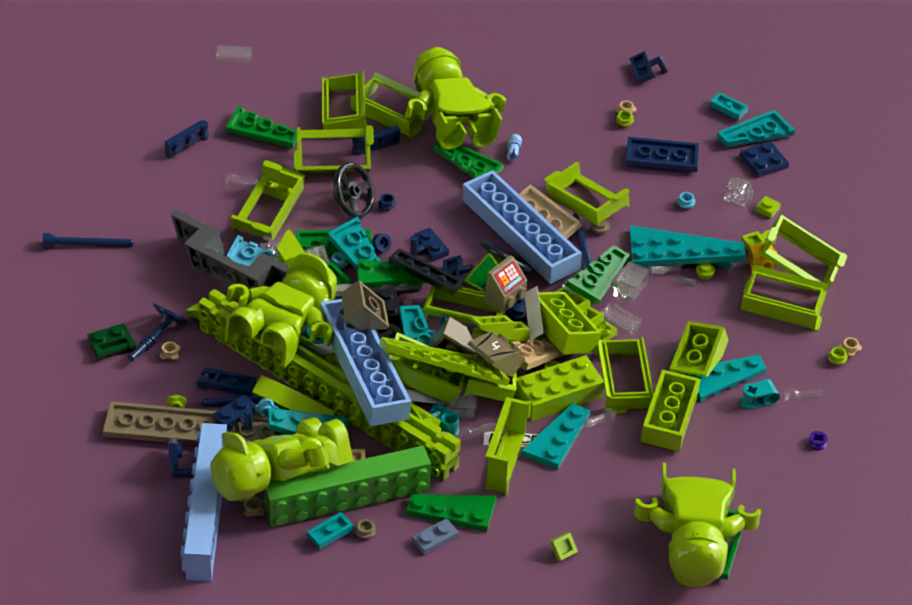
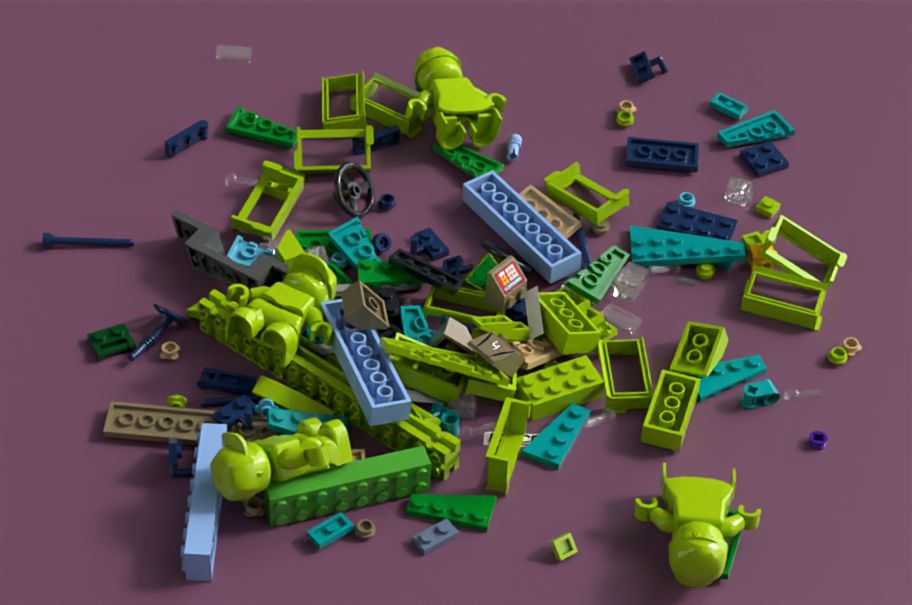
none -> dark blue plate [657,202,738,241]

